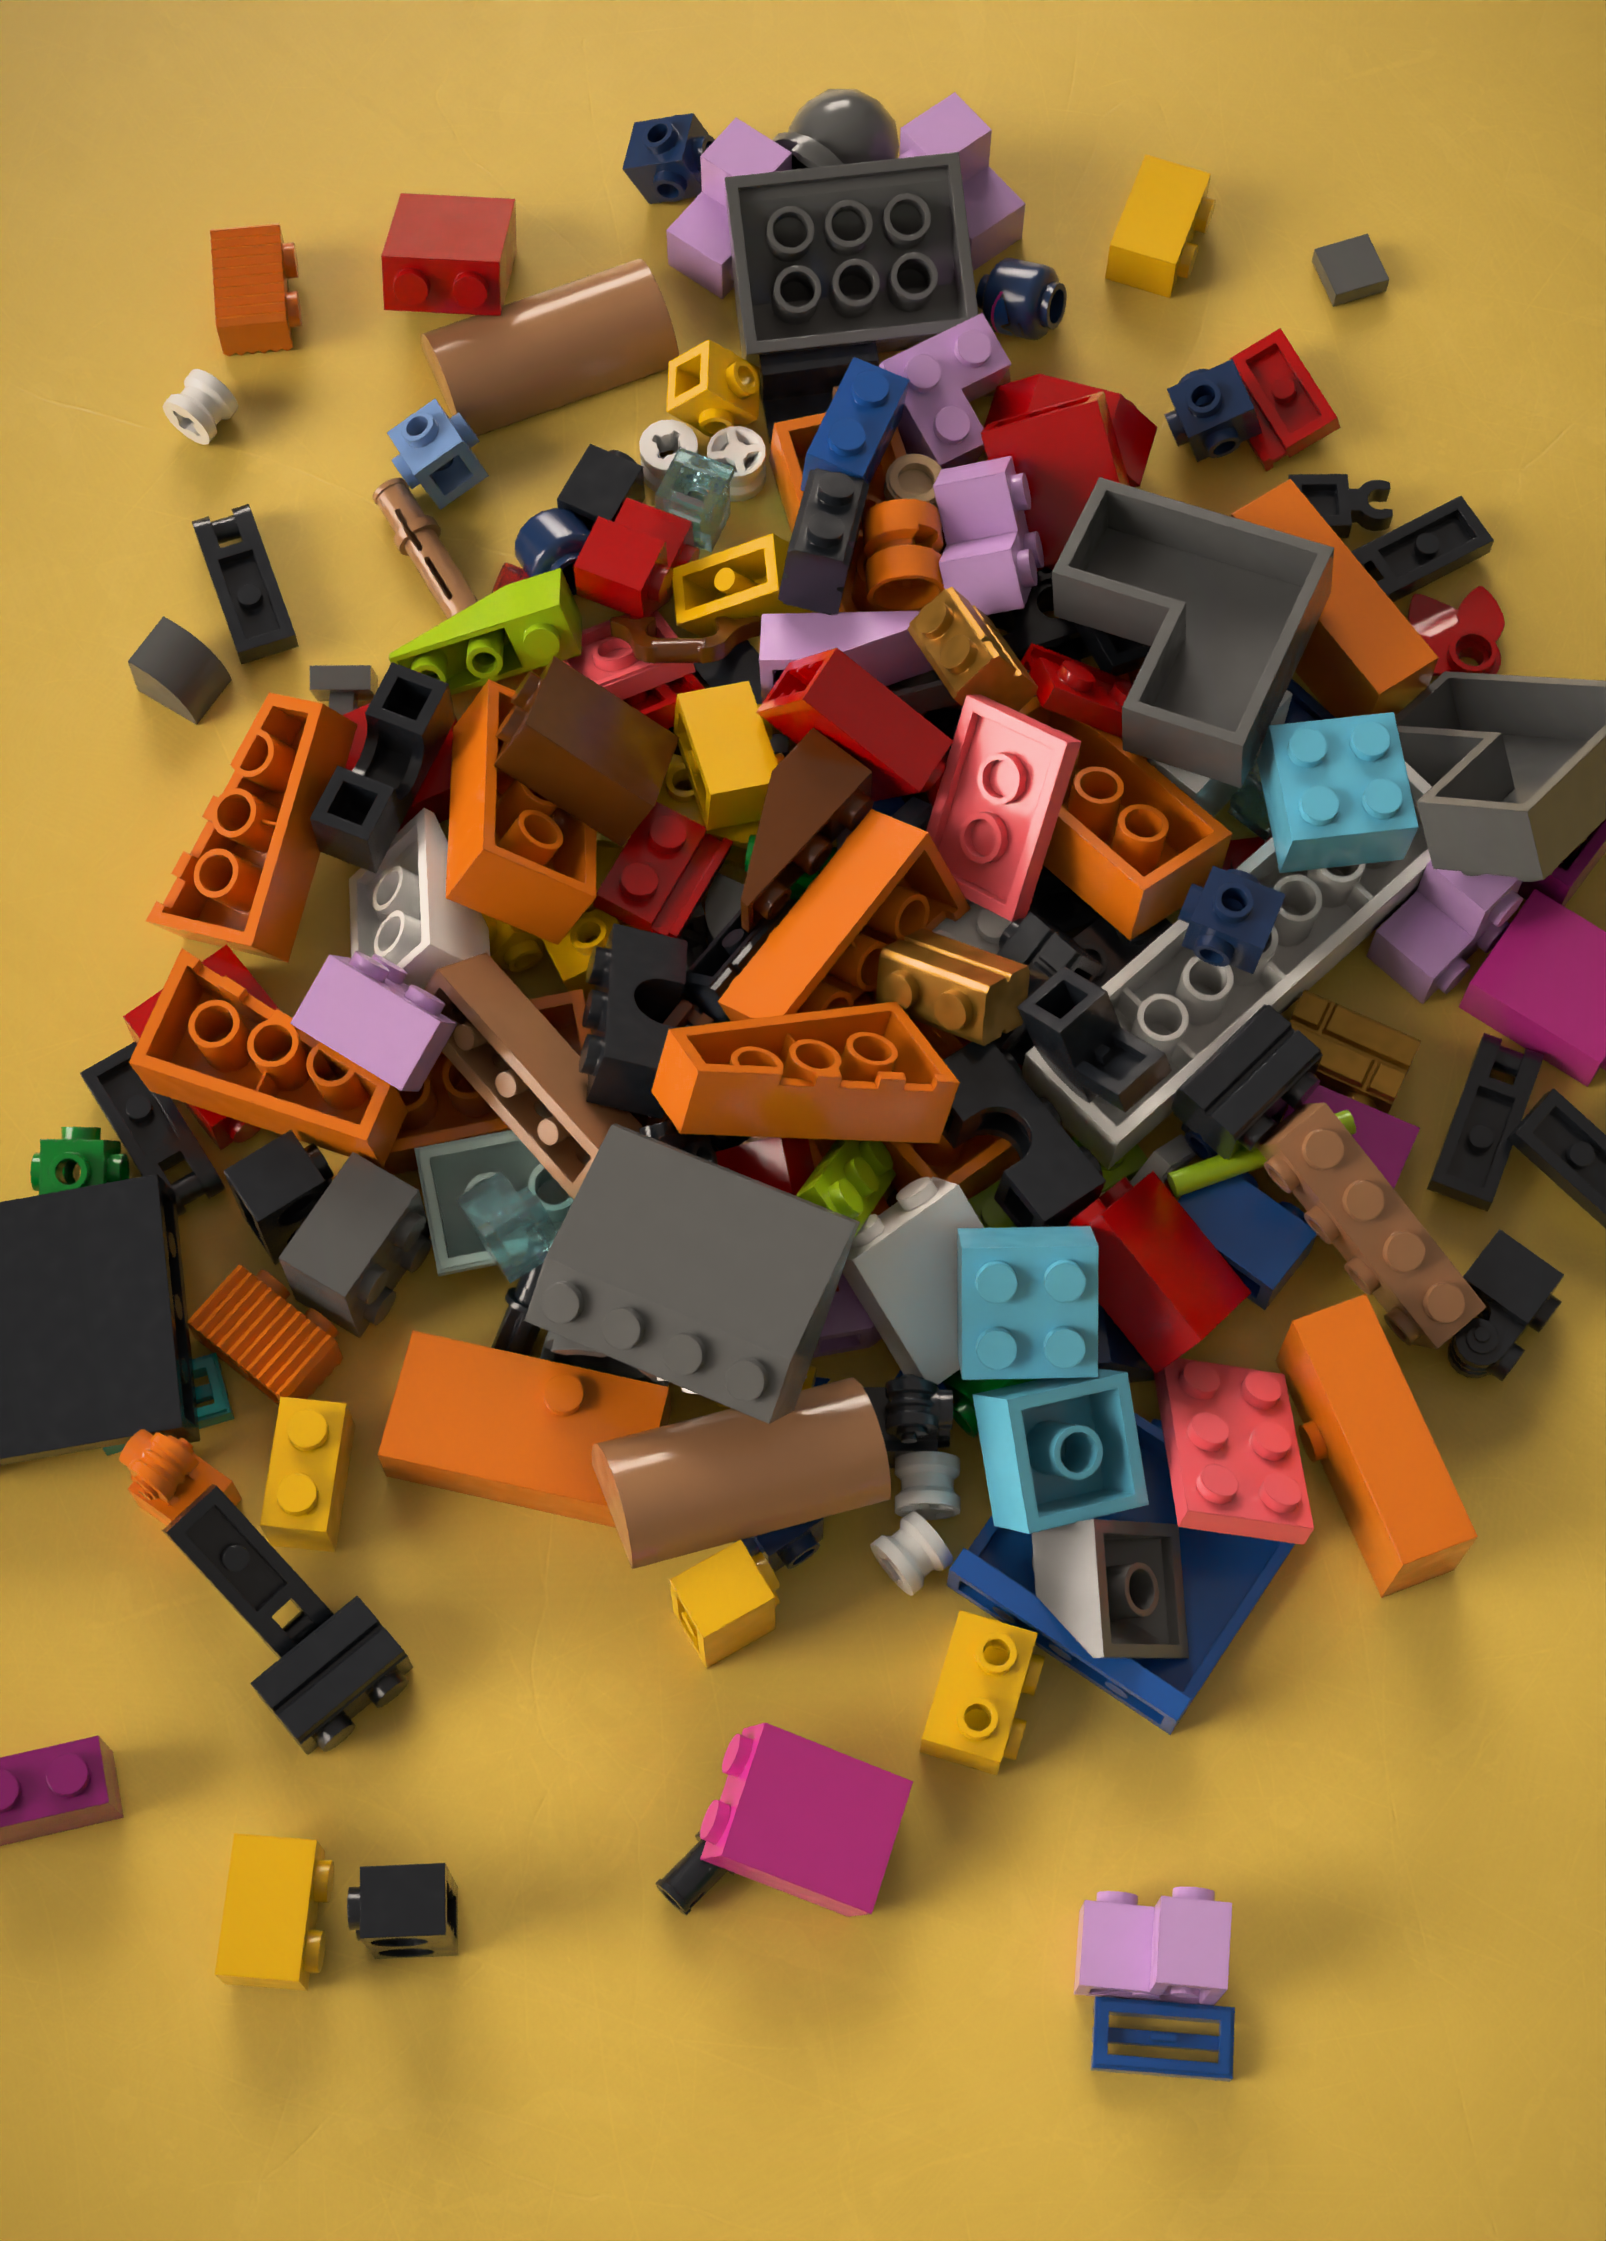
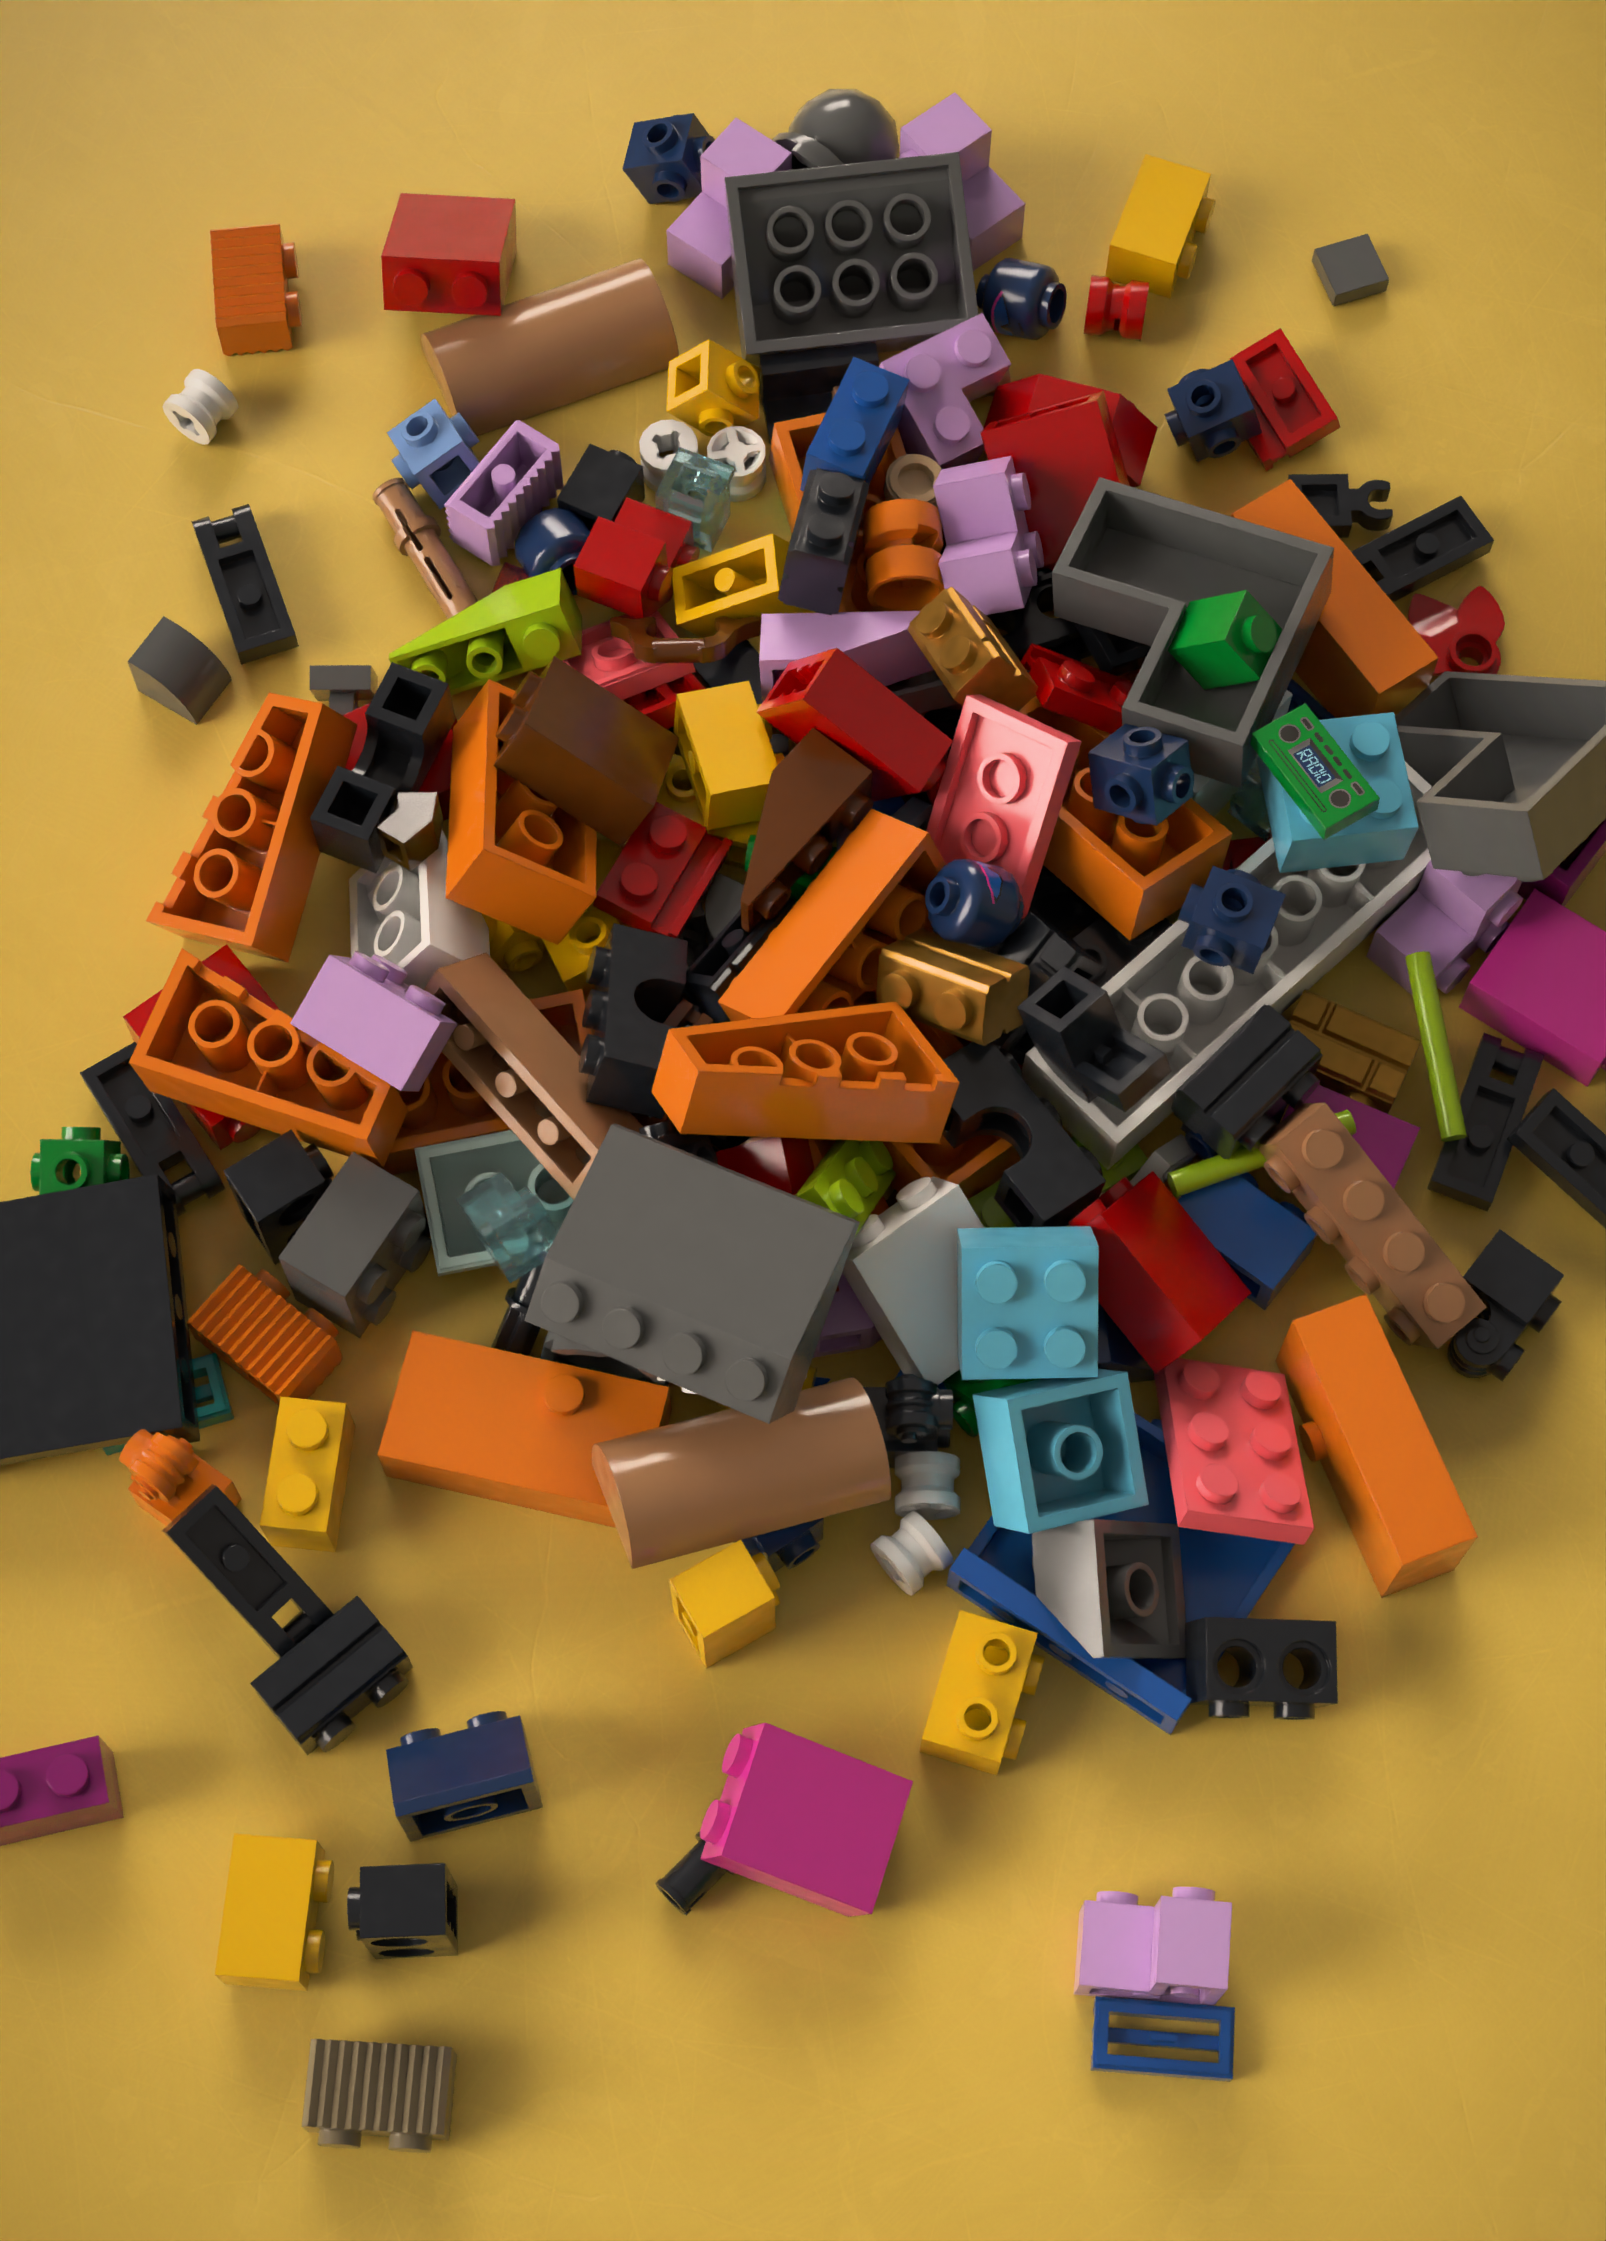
none -> dark tan brick [302,2039,457,2153]
none -> dark brown piece [376,792,444,871]
none -> dark blue slope [386,1711,543,1842]
none -> lavender brick [444,420,564,566]
none -> dark blue head [925,859,1024,948]
none -> red wheel [1083,275,1149,341]
none -> dark blue brick [1088,723,1194,826]
none -> green brick [1168,590,1283,690]
none -> black brick [1185,1617,1338,1720]
none -> green tile [1250,703,1380,840]
none -> lime bar [1405,951,1467,1142]

